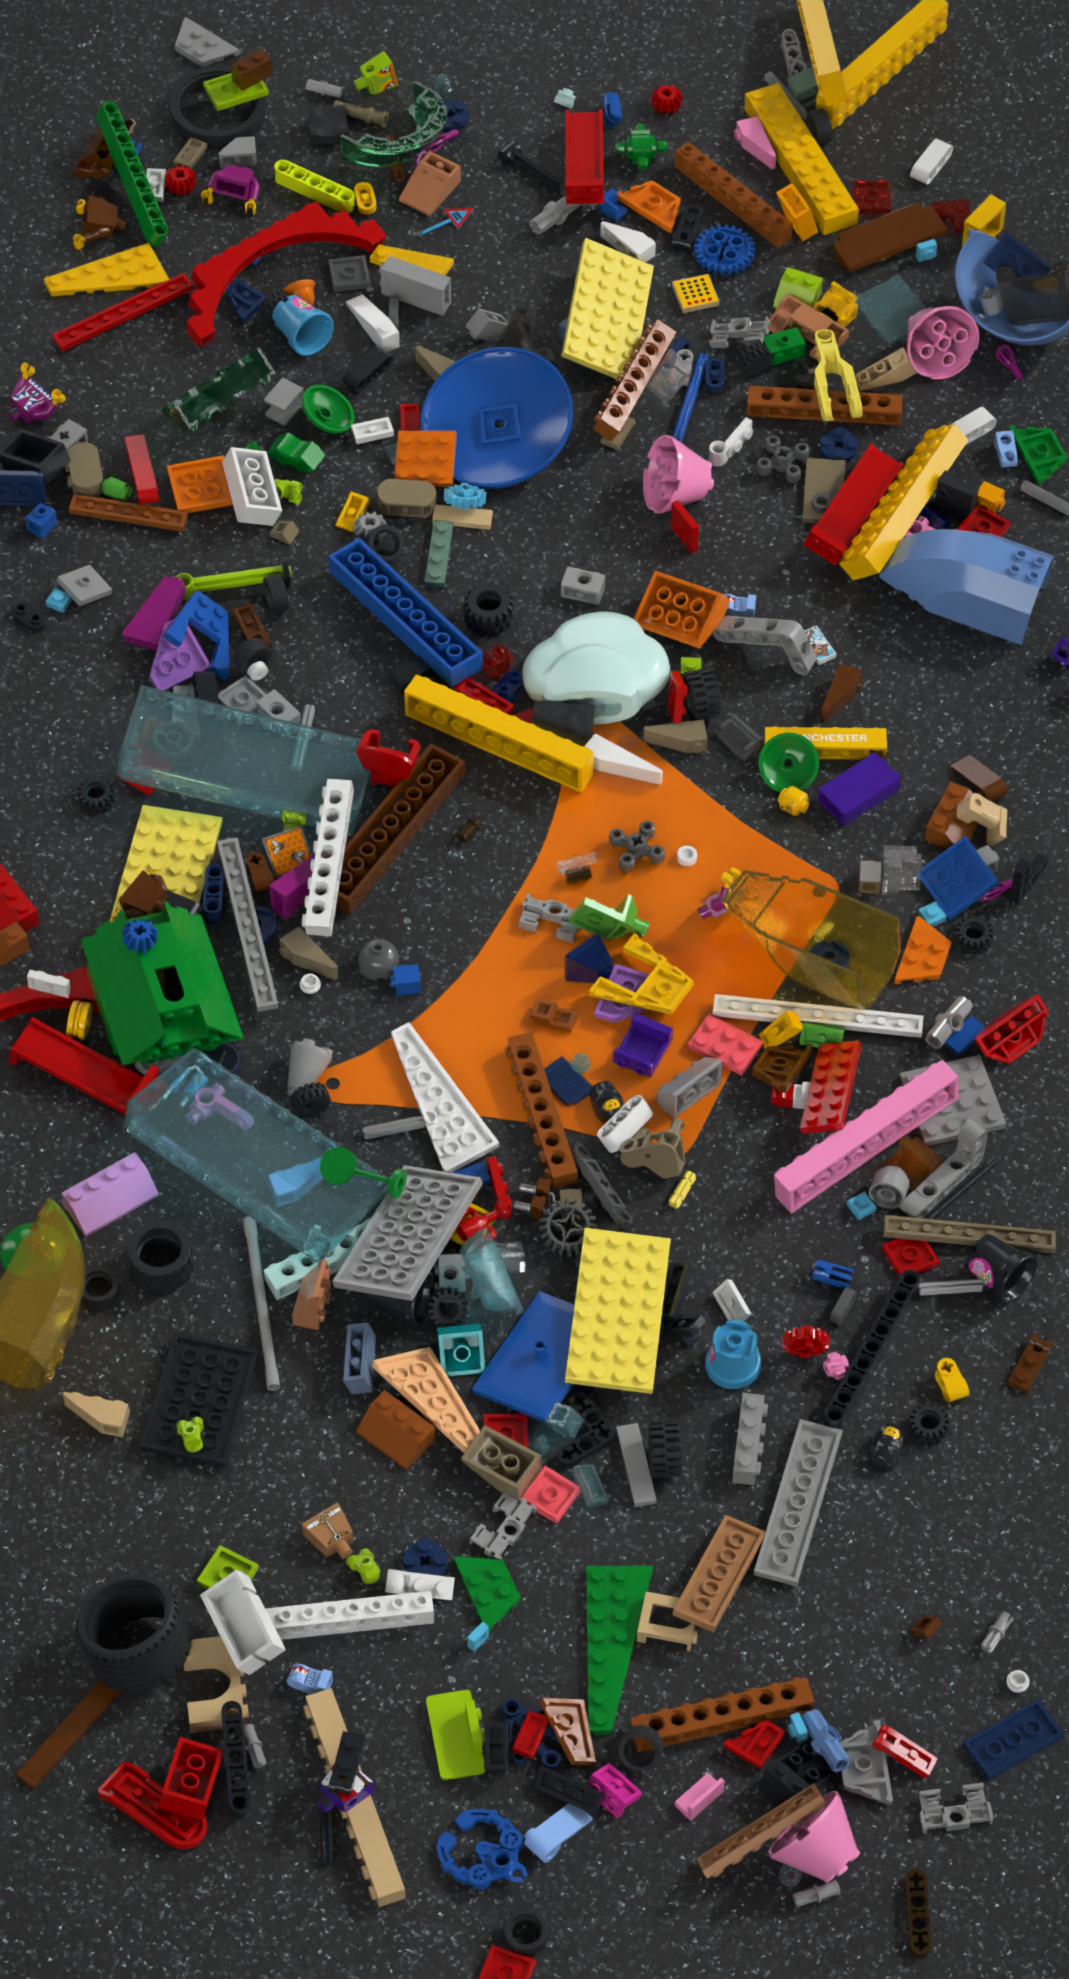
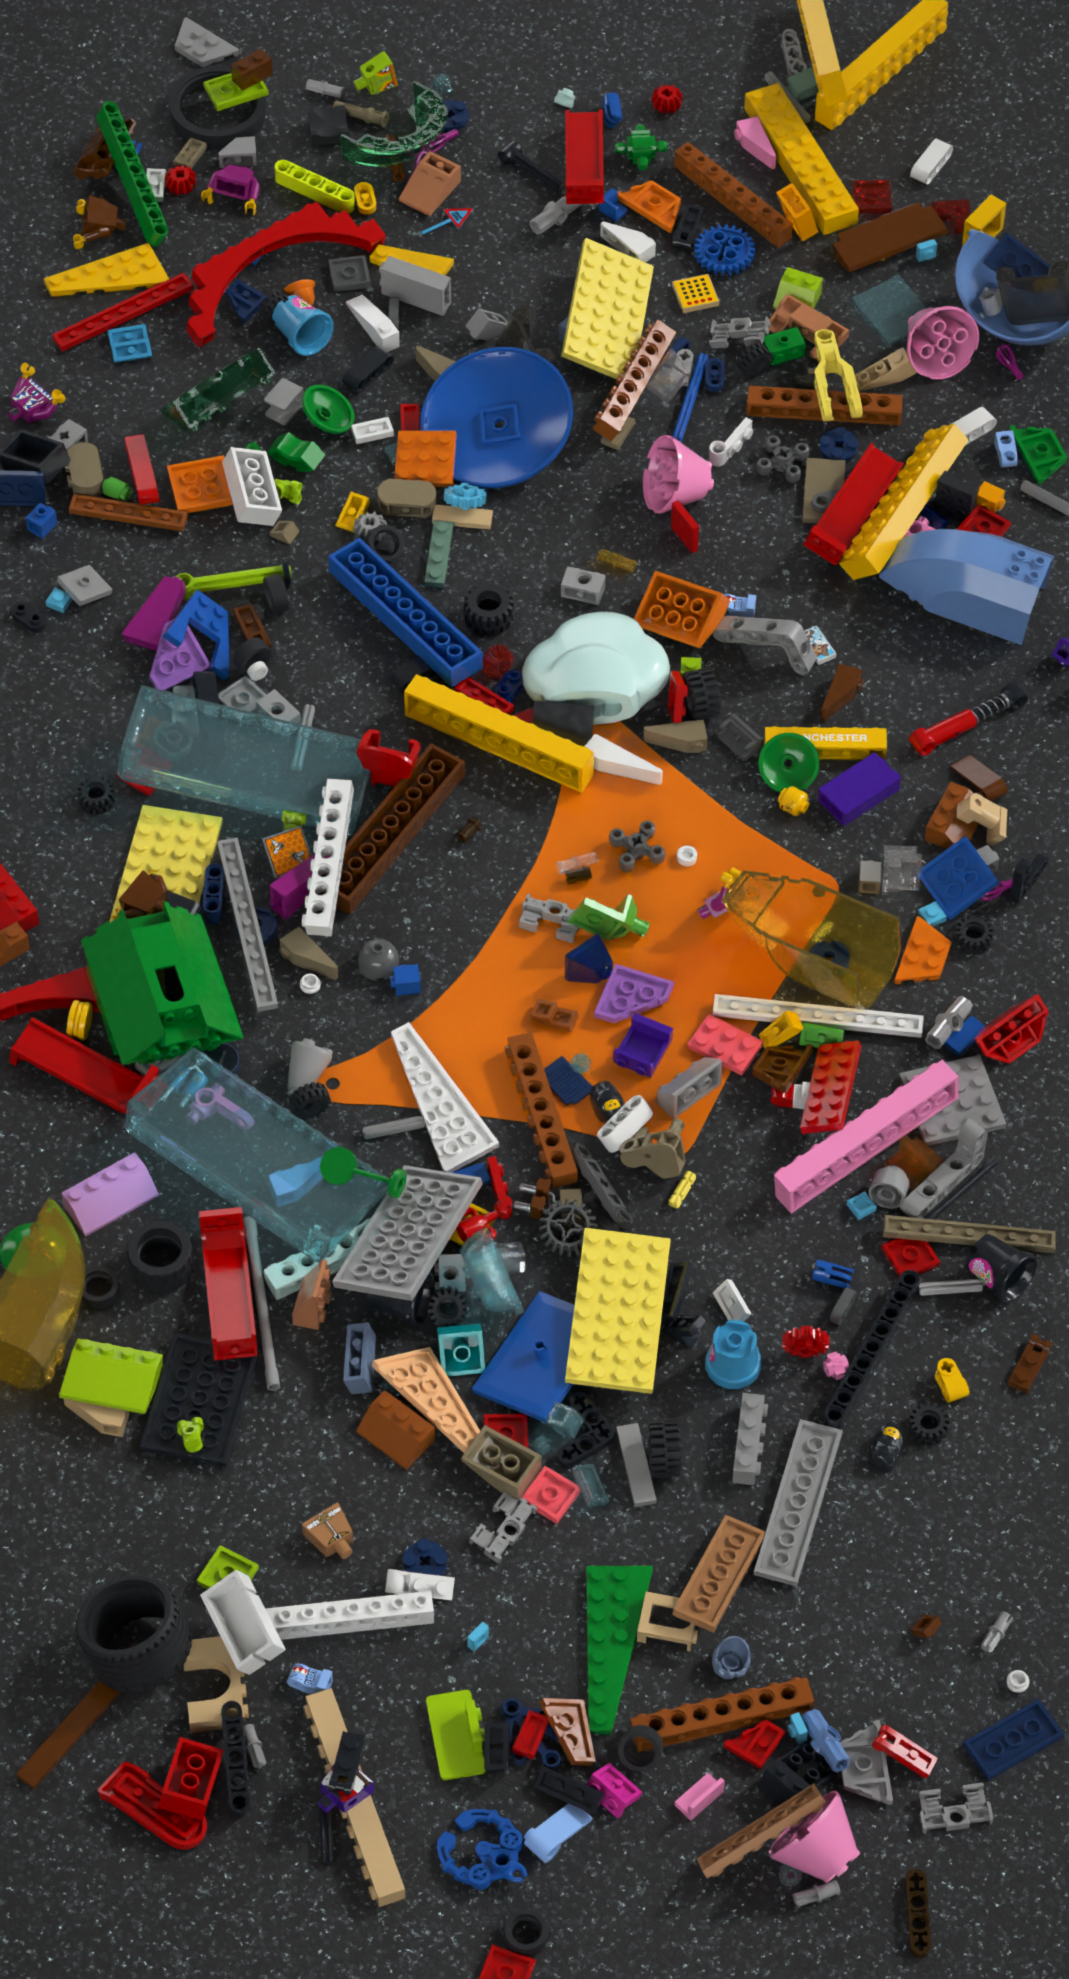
white plate [27,970,71,998] -> none
blue gear [122,917,157,954] -> none
reddish brown piece [246,852,274,893] -> none
lime plate [346,1549,380,1584] -> none
green wing [454,1556,520,1633] -> none
yellow wing [589,933,694,1014] -> none
black tyre [806,109,833,146] -> none
yellow piece [813,281,858,327] -> none
none -> lime slope [59,1338,163,1414]
none -> dark azure slope [108,324,152,363]
none -> red panel [199,1207,258,1361]
none -> clear yellow axle [597,549,637,573]
none -> sand blue hair [712,1636,751,1679]
none -> piece [909,682,1028,756]

